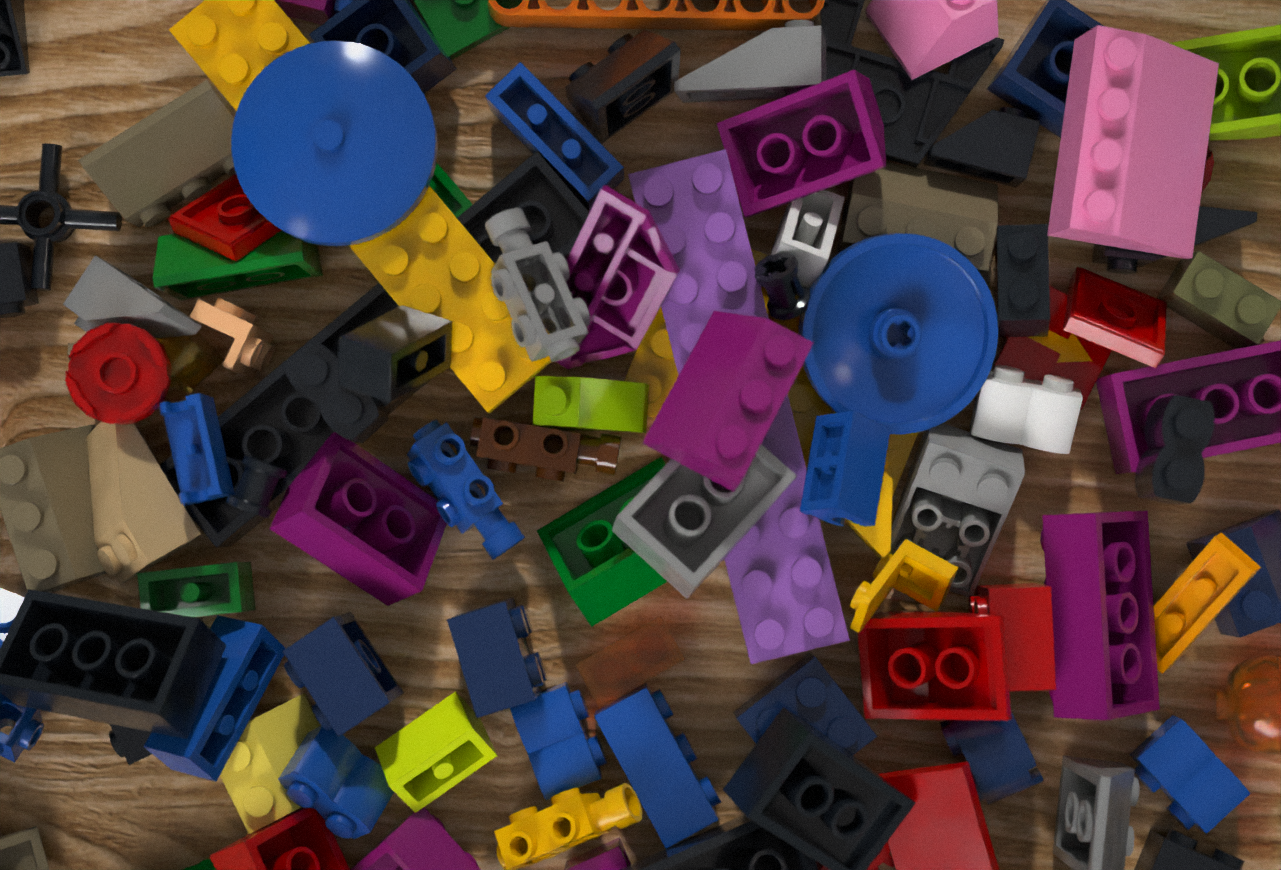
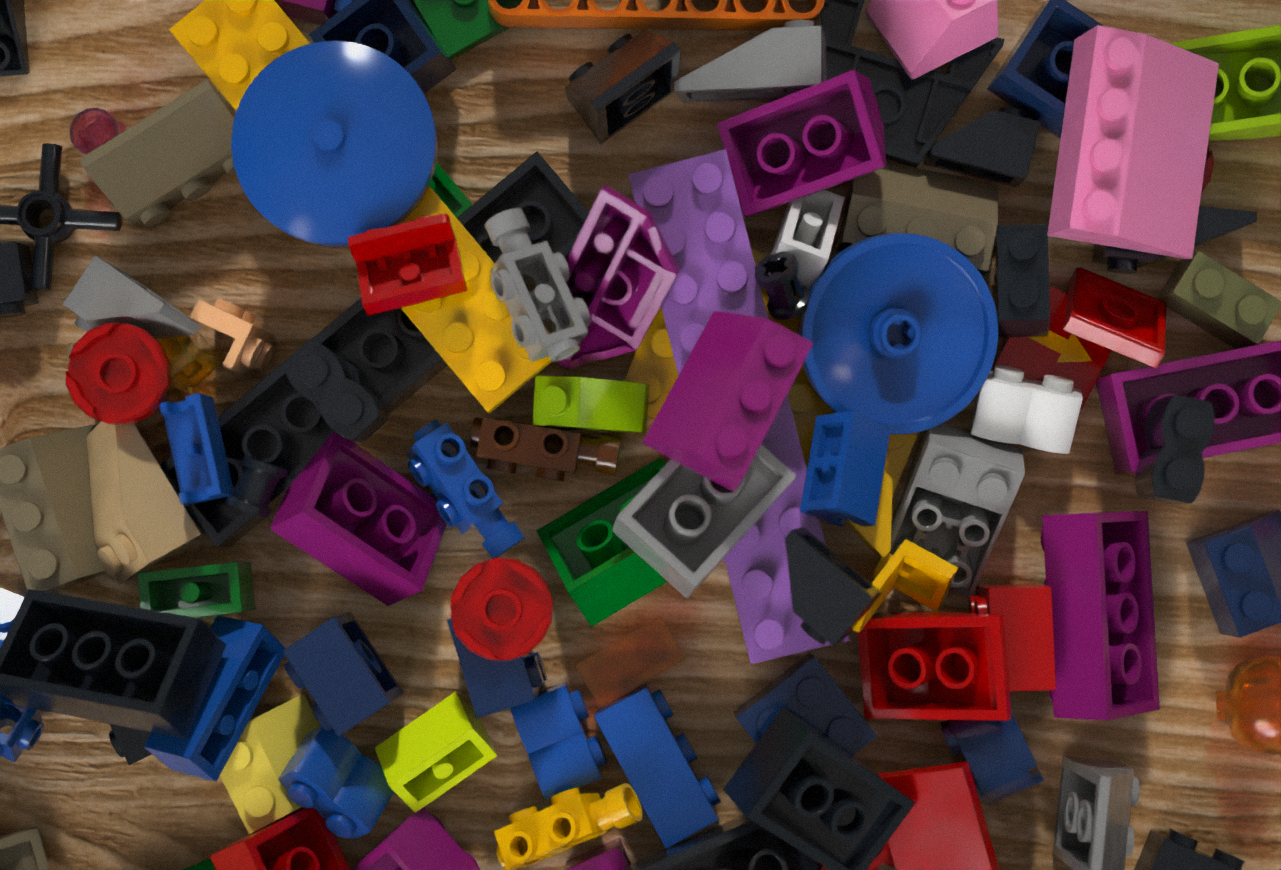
green slope [153,230,323,301] -> none
red tile [168,174,281,261] -> none
black brick [337,305,452,402] -> none
blue brick [485,62,625,212] -> none
blue brick [1129,715,1251,834] -> none
light orange plate [1153,532,1261,674] -> none
none -> clear pink wheel [69,108,128,155]
none -> red bracket [347,213,468,316]
none -> red tile [450,558,553,661]
none -> black slope [785,527,883,646]

